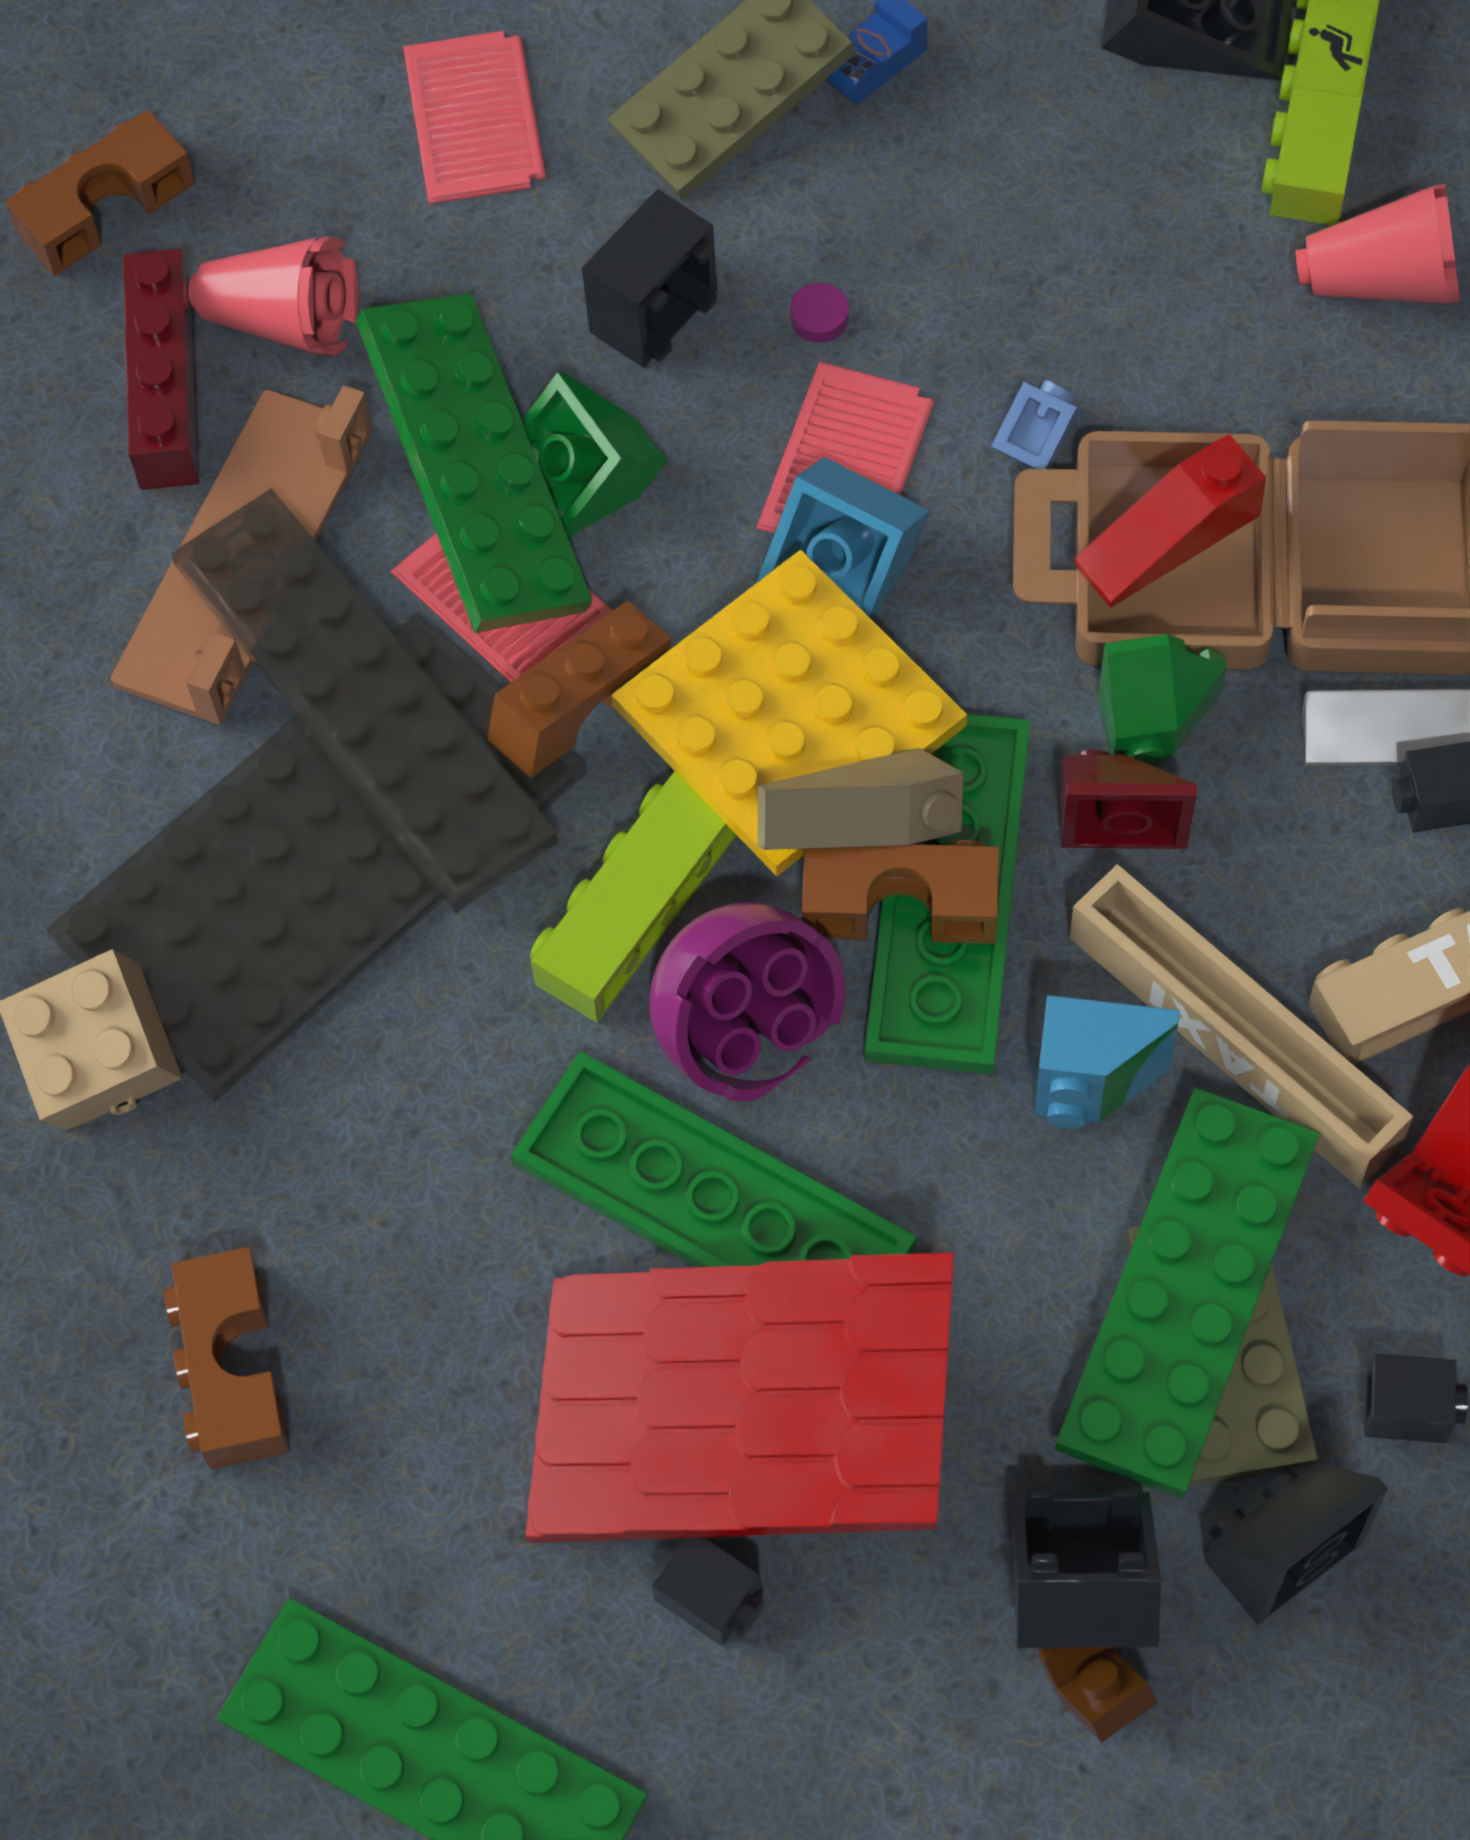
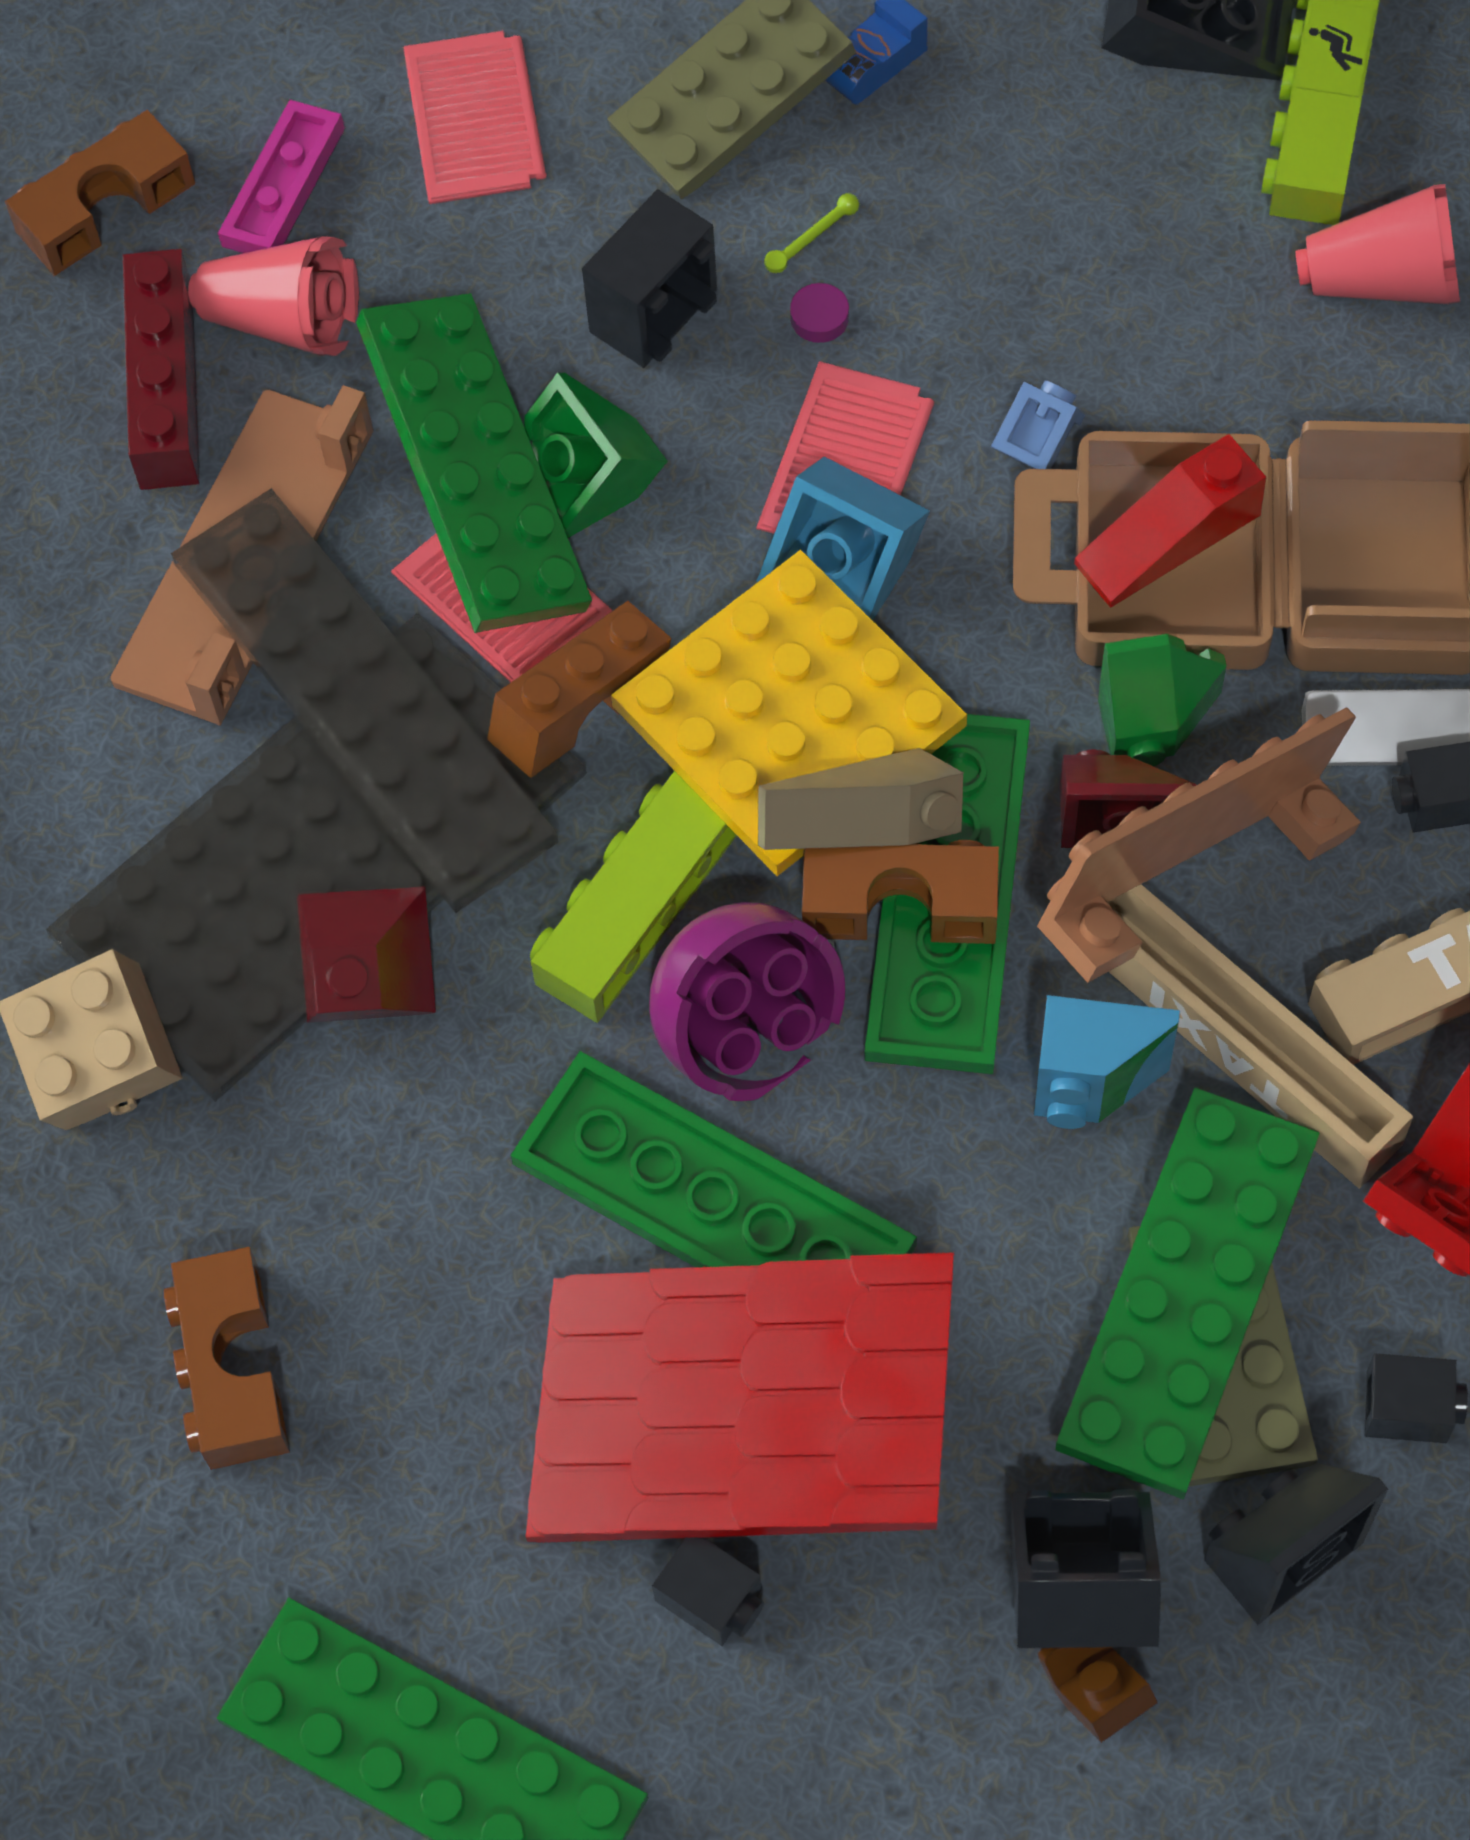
none -> dark pink plate [218,100,345,253]
none -> dark red slope [297,887,436,1023]
none -> lime hinge [764,193,860,273]
none -> nougat bracket [1037,707,1361,983]

